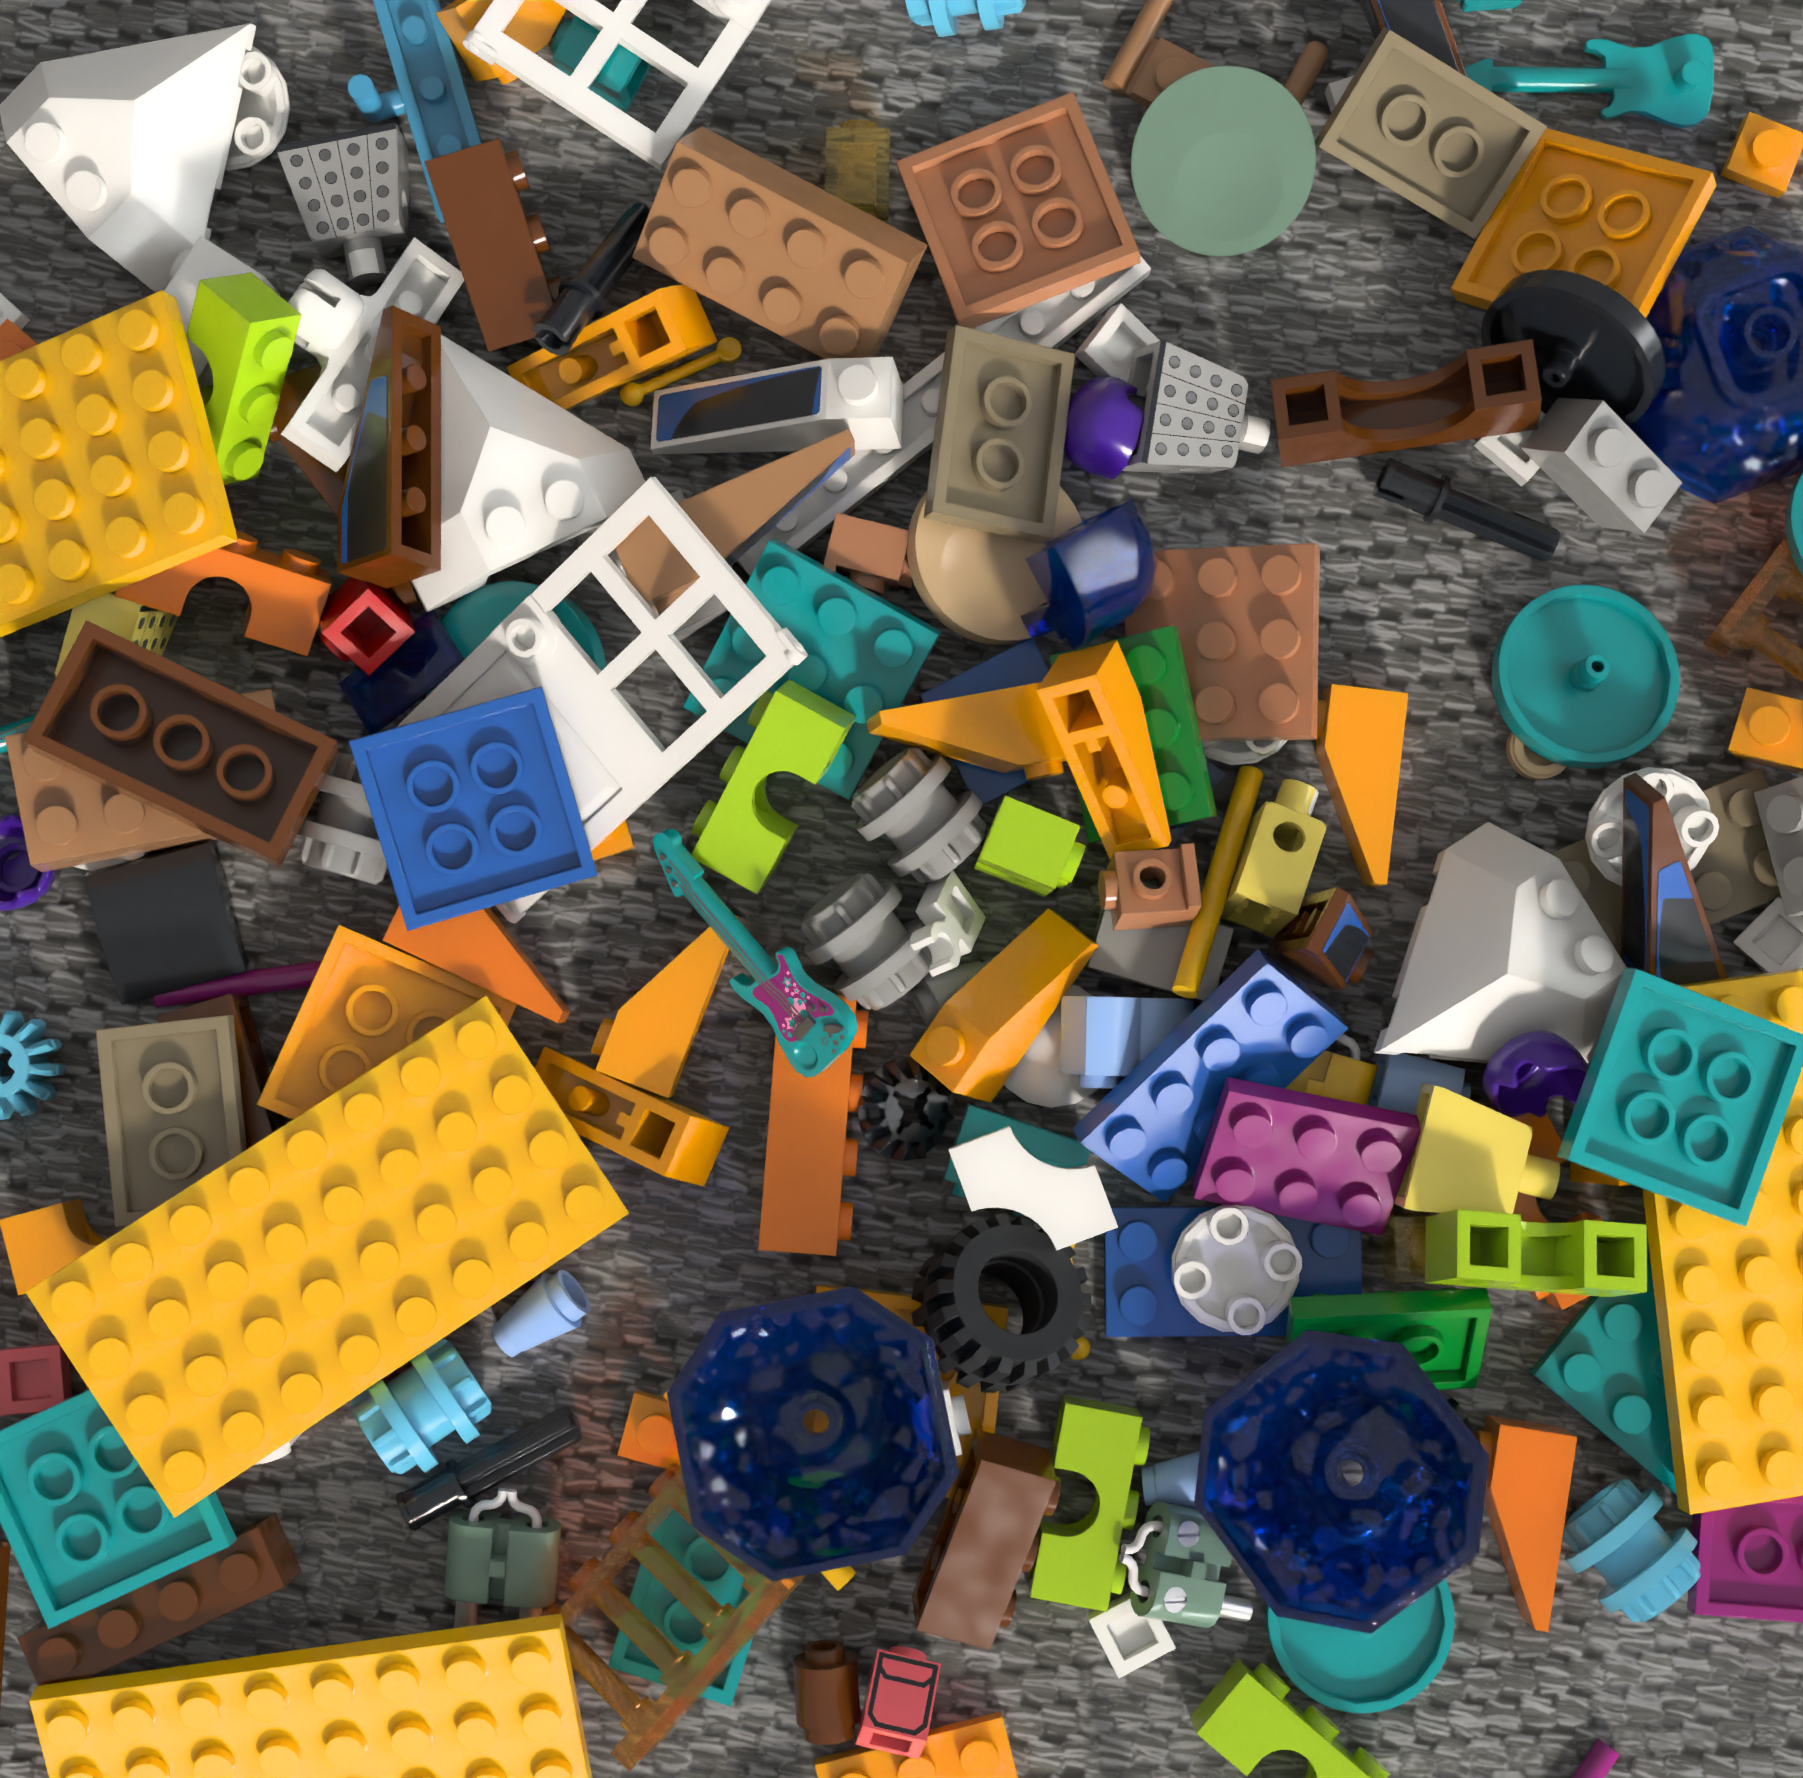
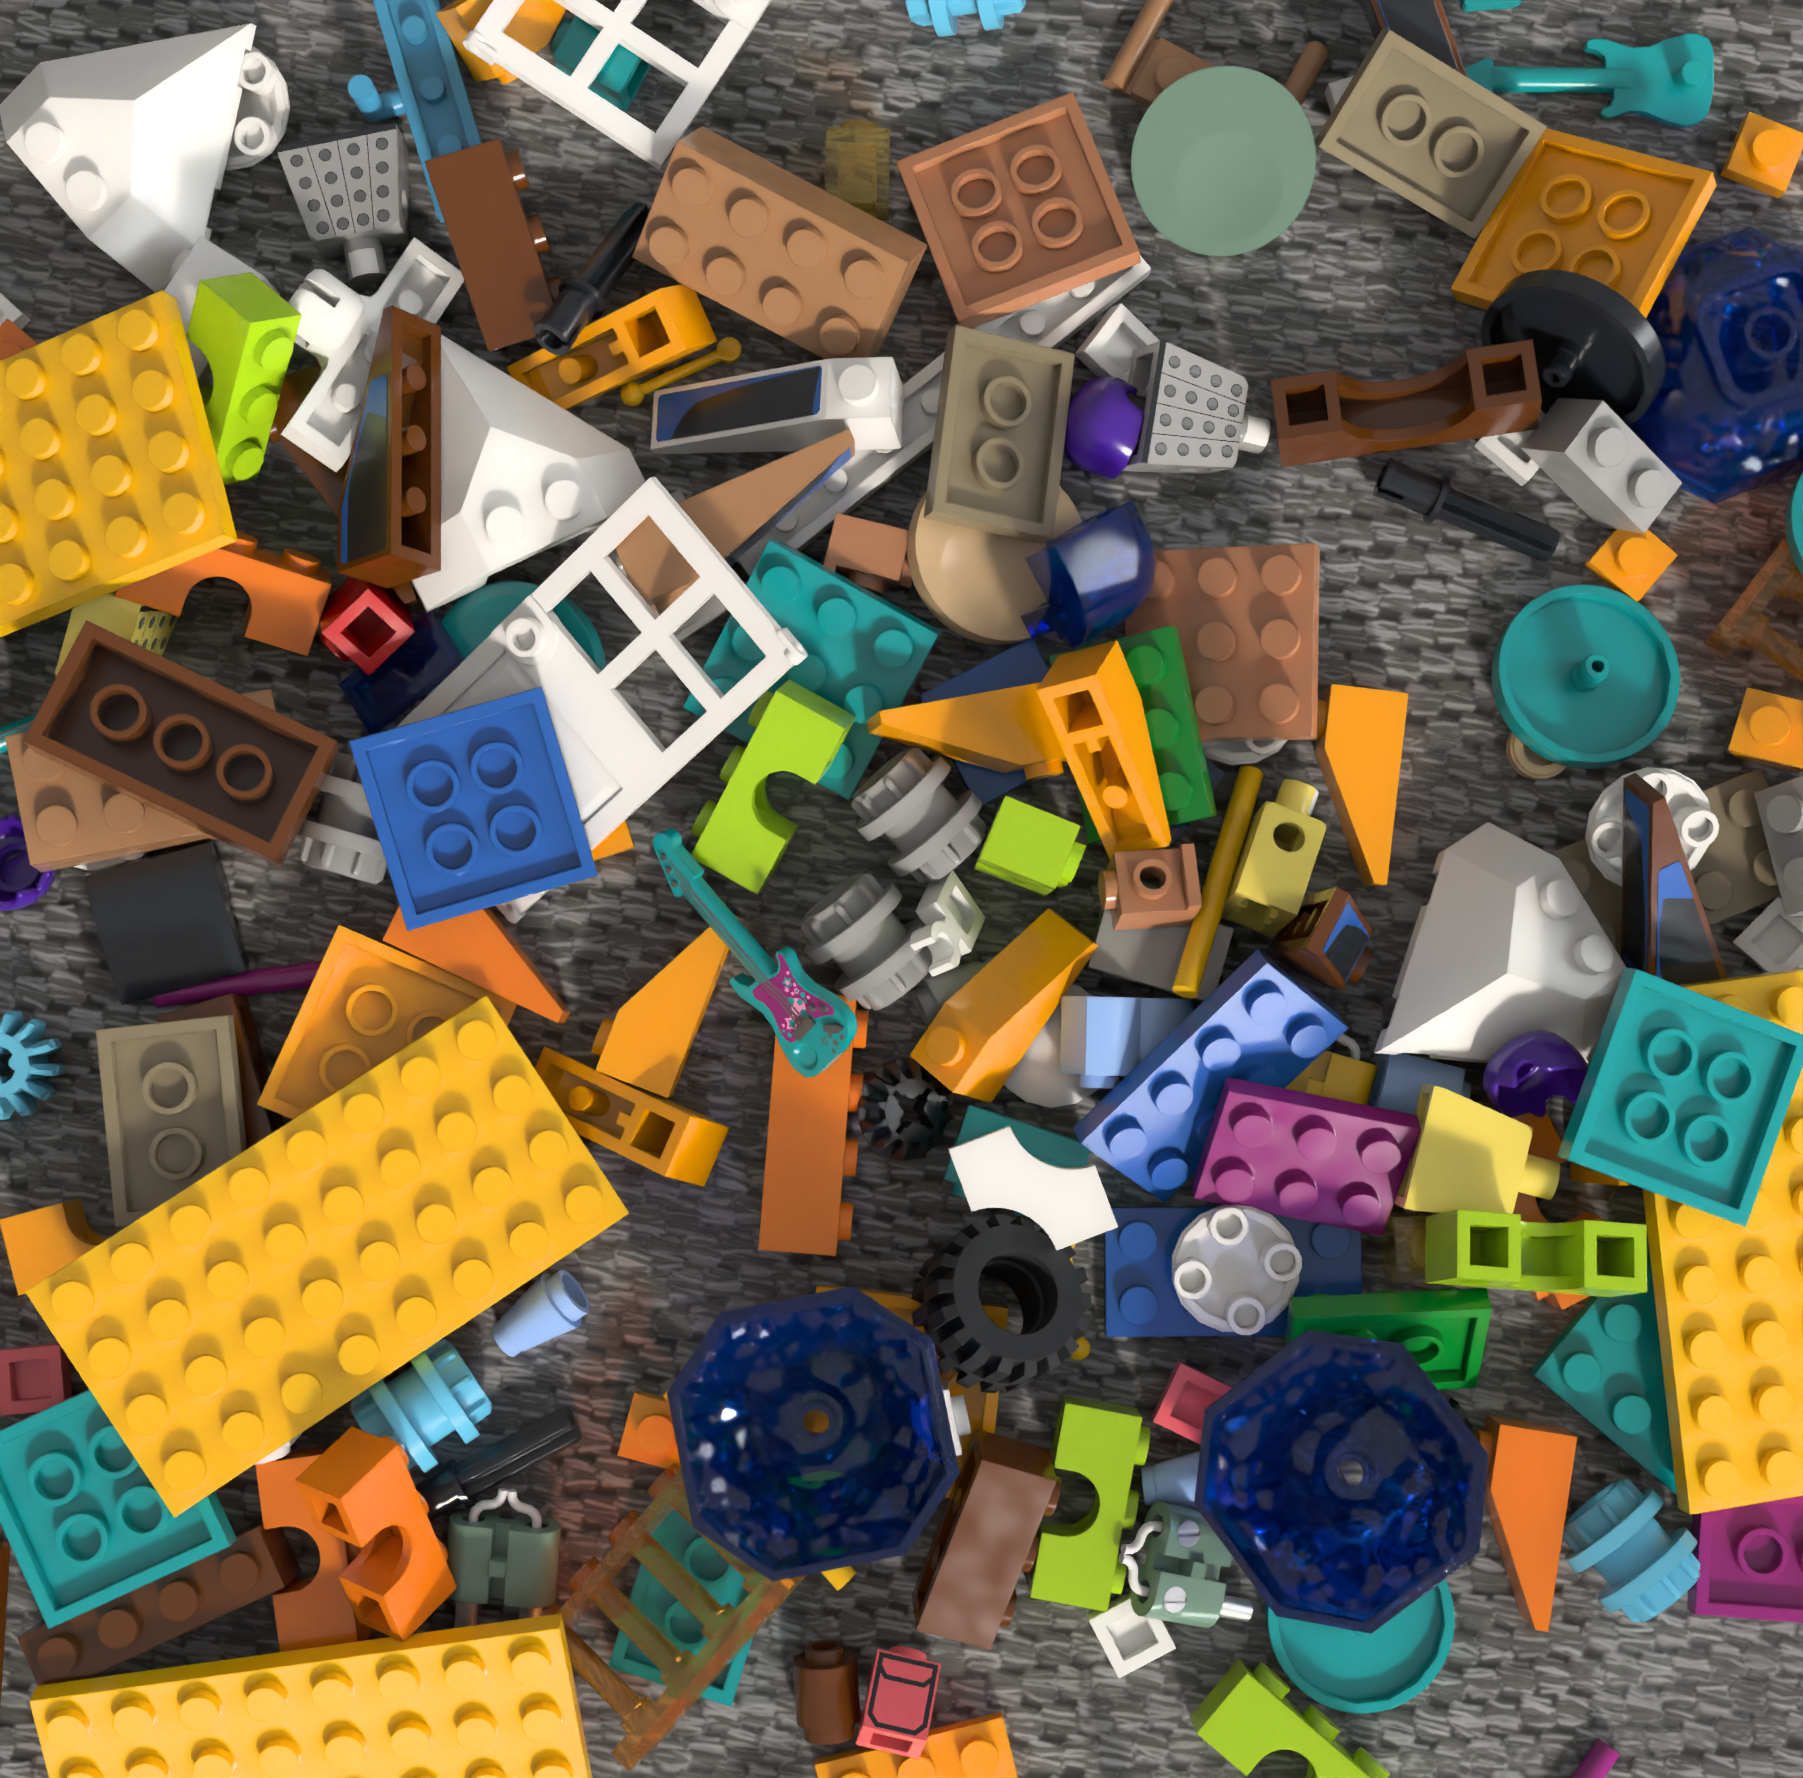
none -> orange arch [255,1445,371,1652]
none -> orange arch [295,1426,457,1643]
none -> coral plate [1151,1360,1239,1450]
none -> light orange plate [1584,529,1678,602]

